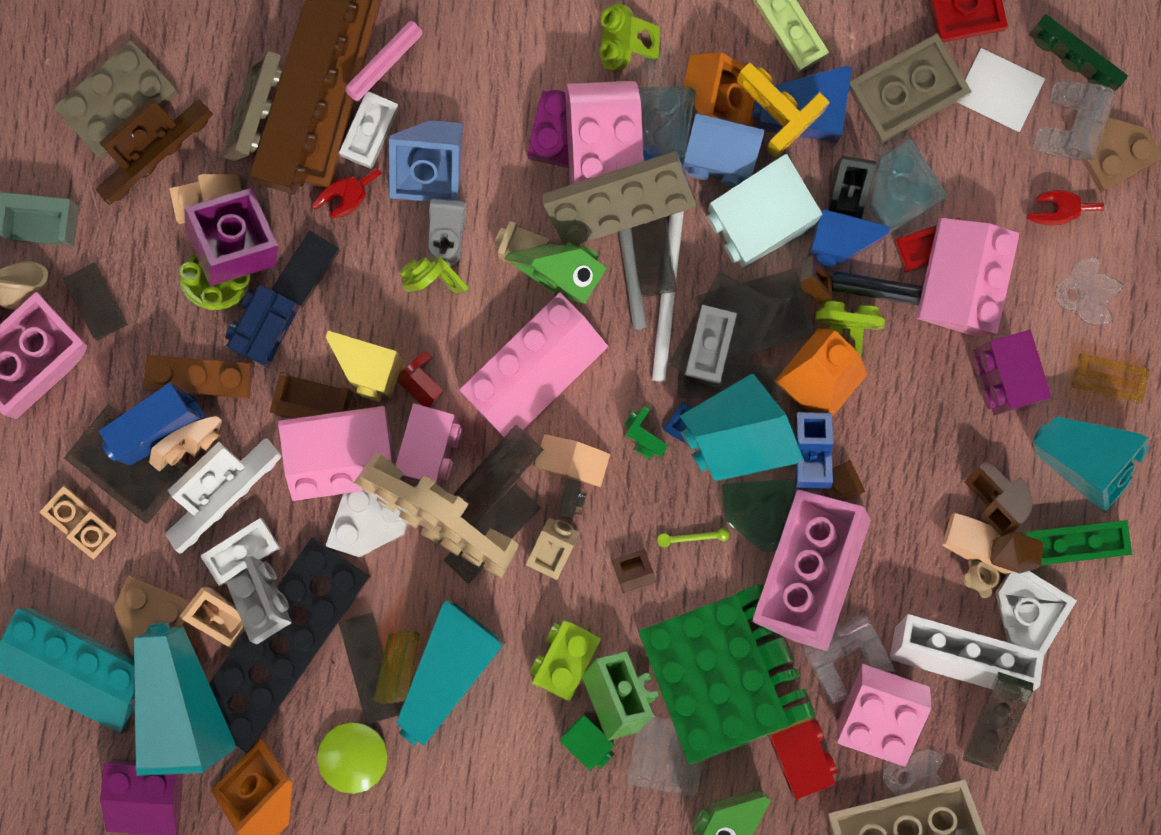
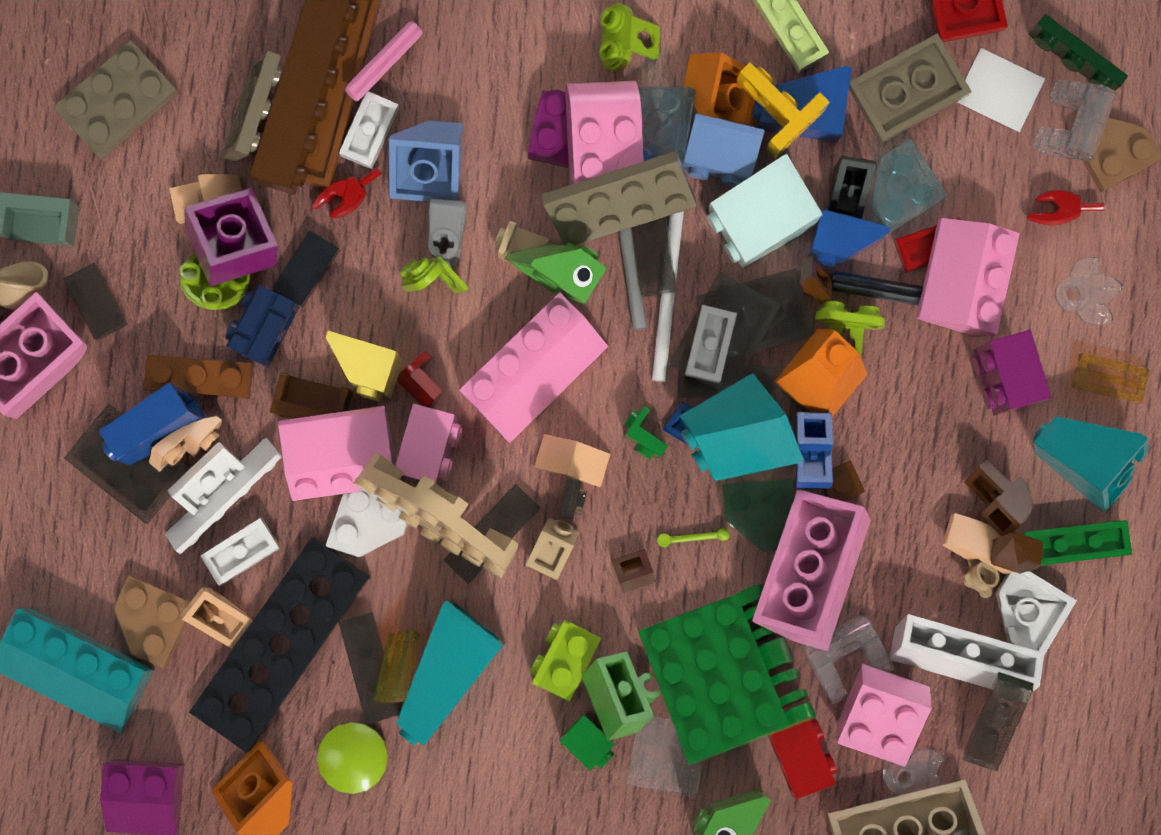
light nougat slope [39,484,118,560] -> none
reddish brown bracket [96,97,213,205] -> none
teal slope [134,622,236,776] -> none
light grey bracket [226,556,292,644] -> none
clear smoke plate [453,425,544,527] -> none

